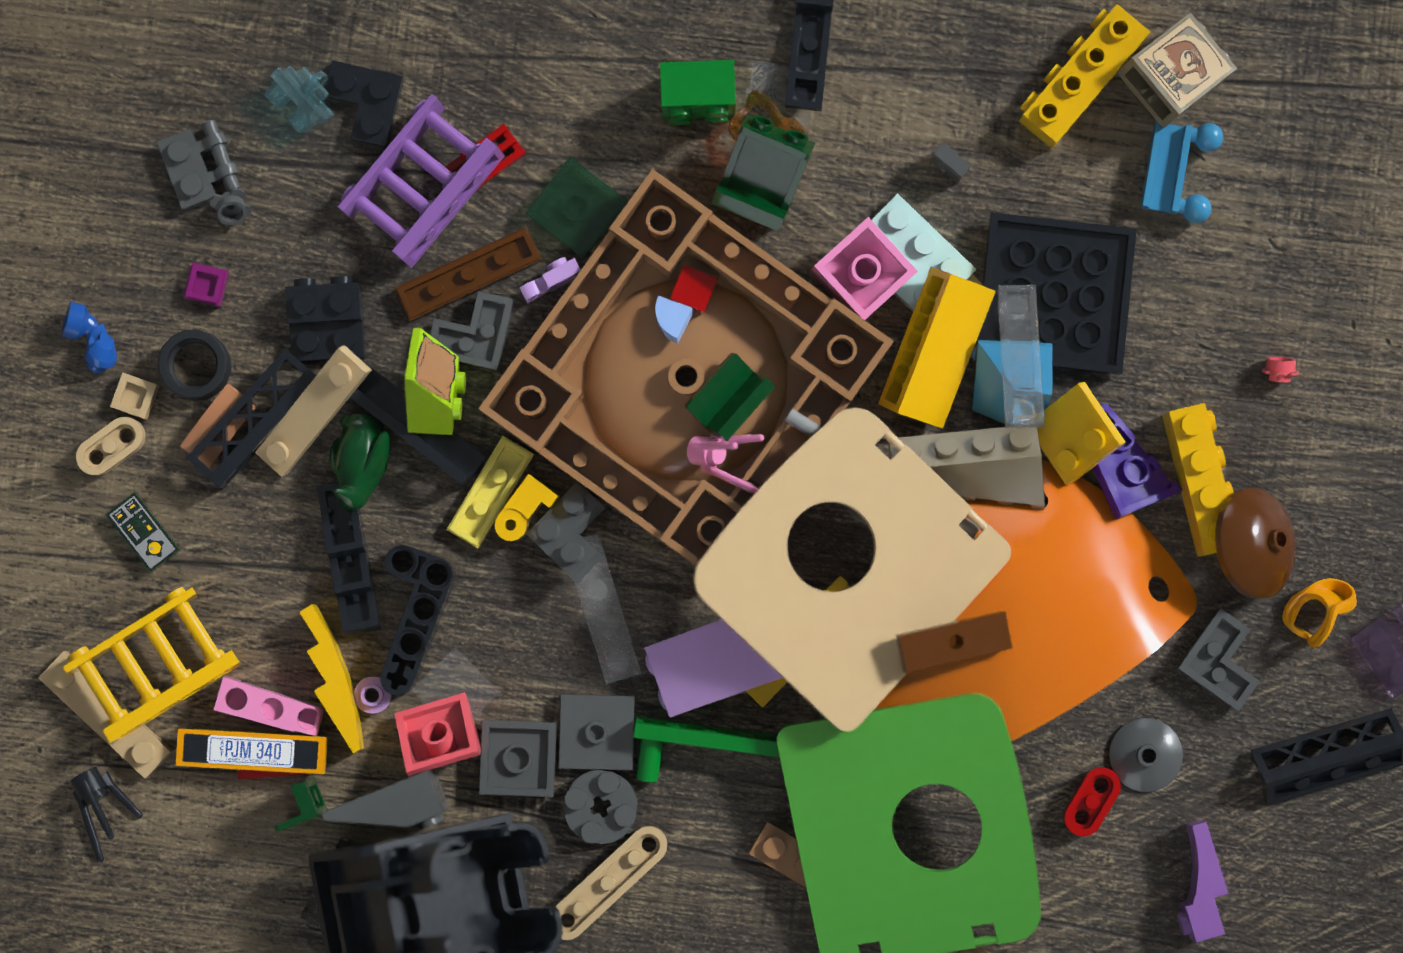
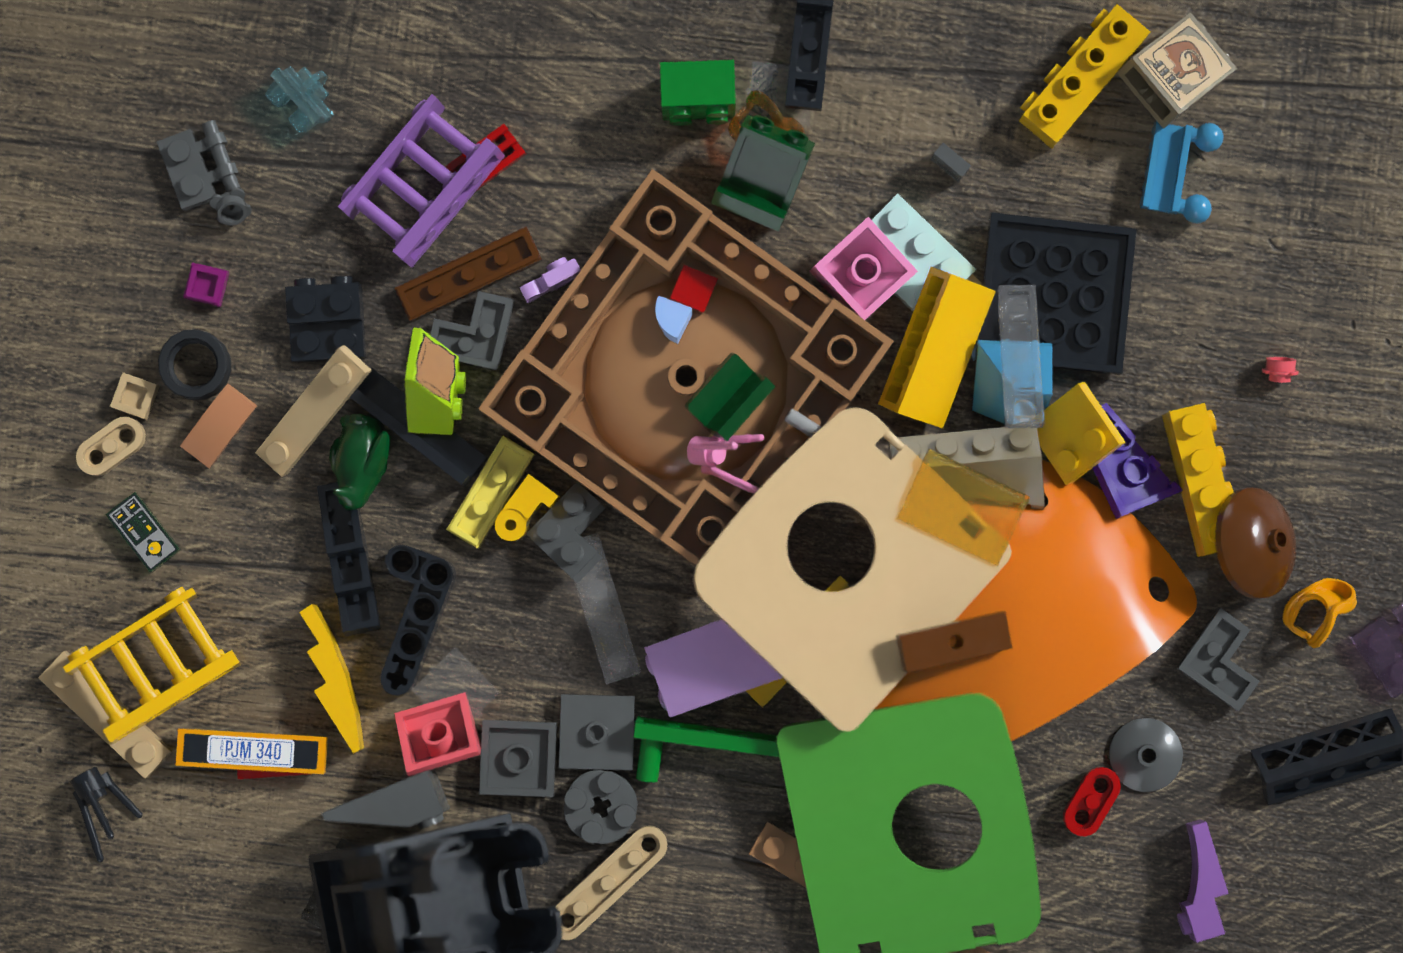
blue arm [61,301,117,373] -> none
black fence [186,349,317,489] -> none
bright pink leg [214,676,325,736] -> none
dark green panel [274,777,328,833] -> none
black plate [323,60,404,149] -> none
lavender plate [354,677,391,714] -> none
clear green plate [525,156,628,260] -> none
none -> clear yellow piece [897,449,1030,566]

